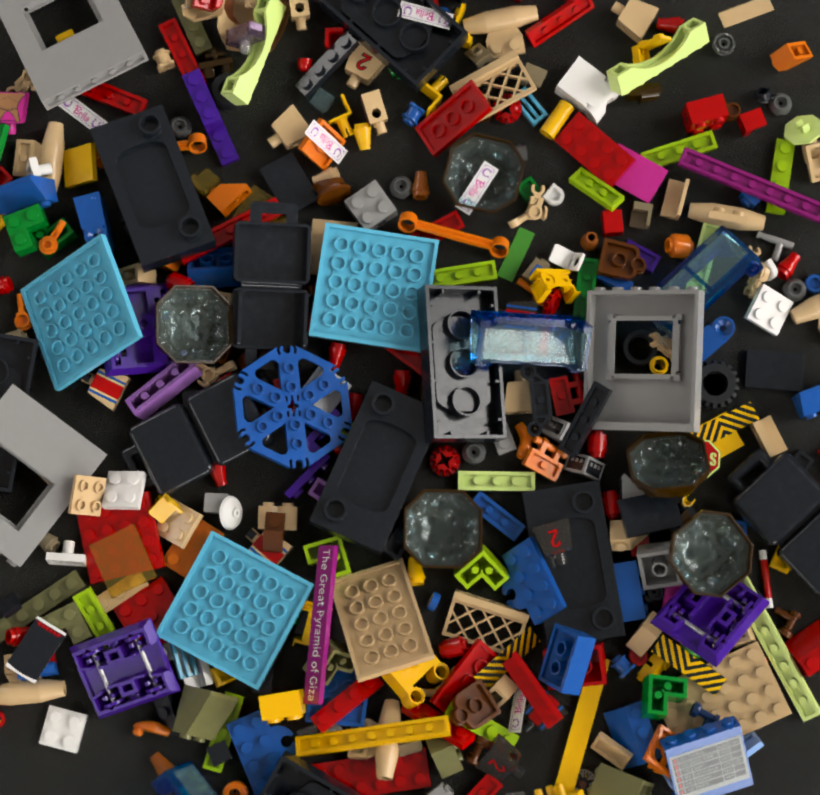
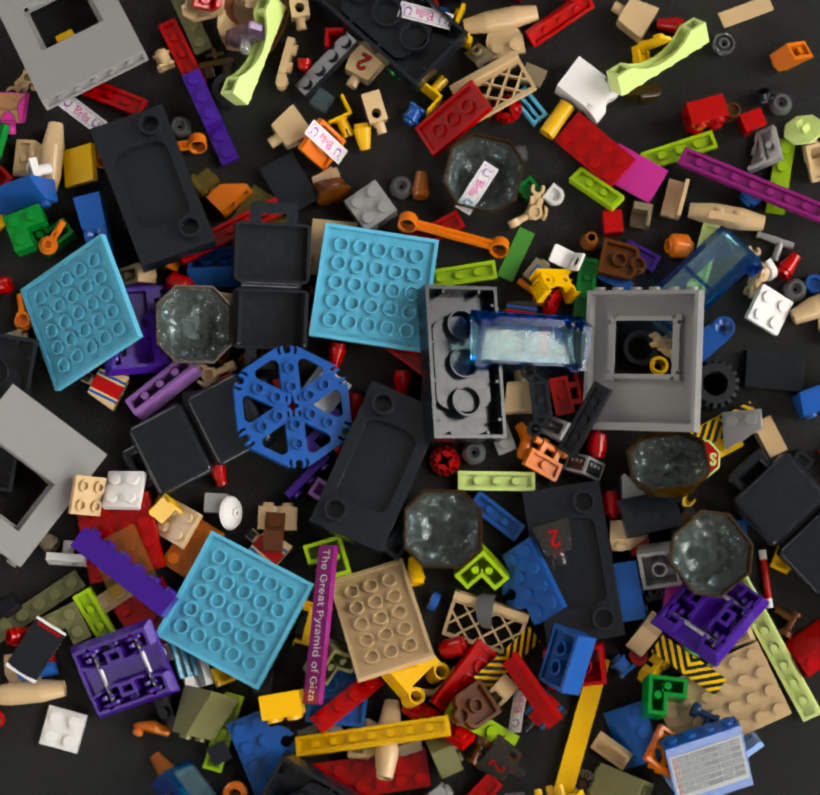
none -> dark purple brick [70,527,179,617]
none -> tan hinge [275,36,298,92]
none -> dark grey helmet [476,593,496,629]
none -> light grey wing [722,409,763,450]
none -> light grey wing [747,125,784,174]

